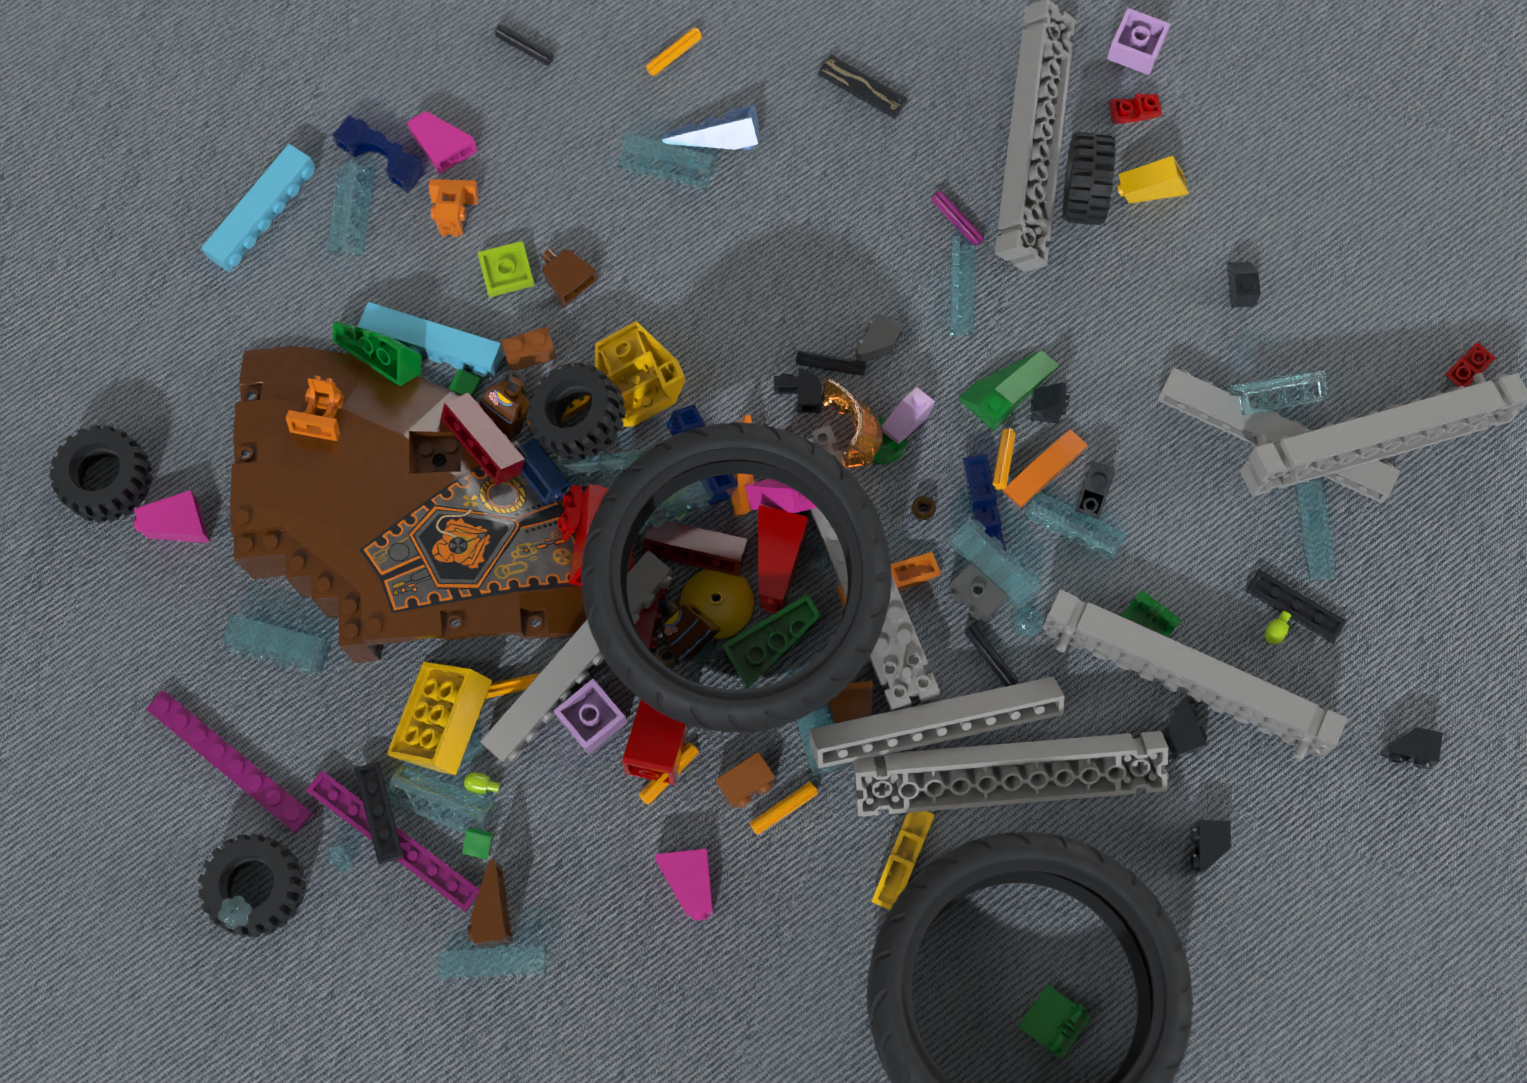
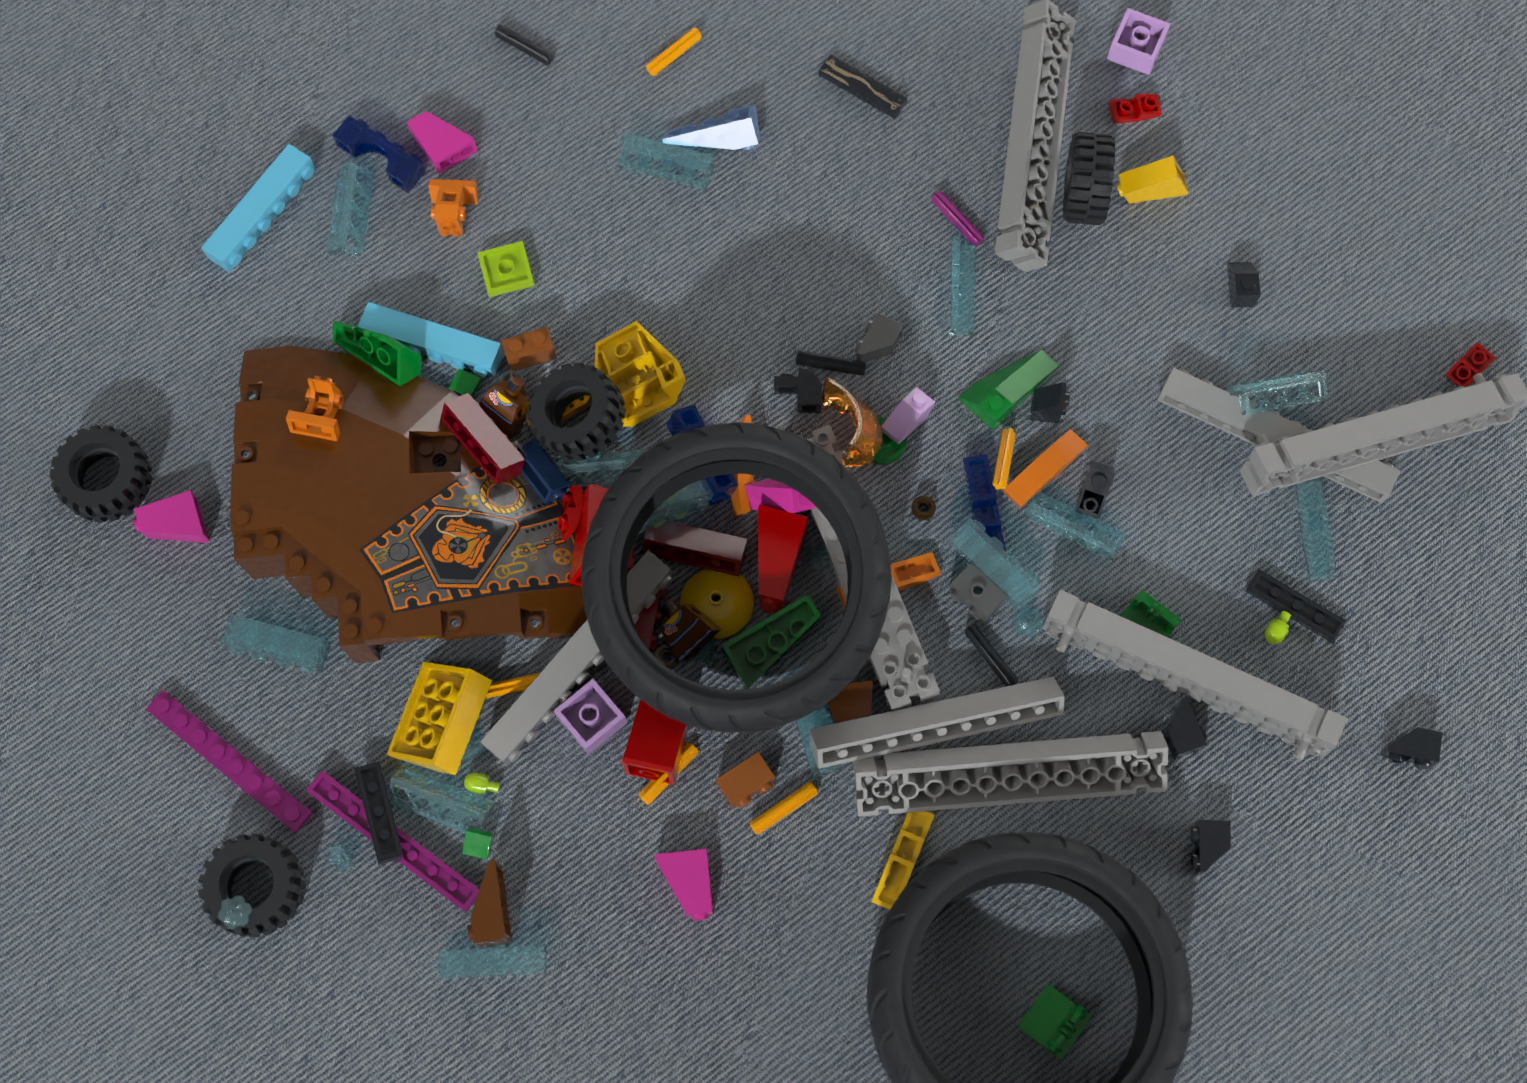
reddish brown torso [541,248,598,307] -> none

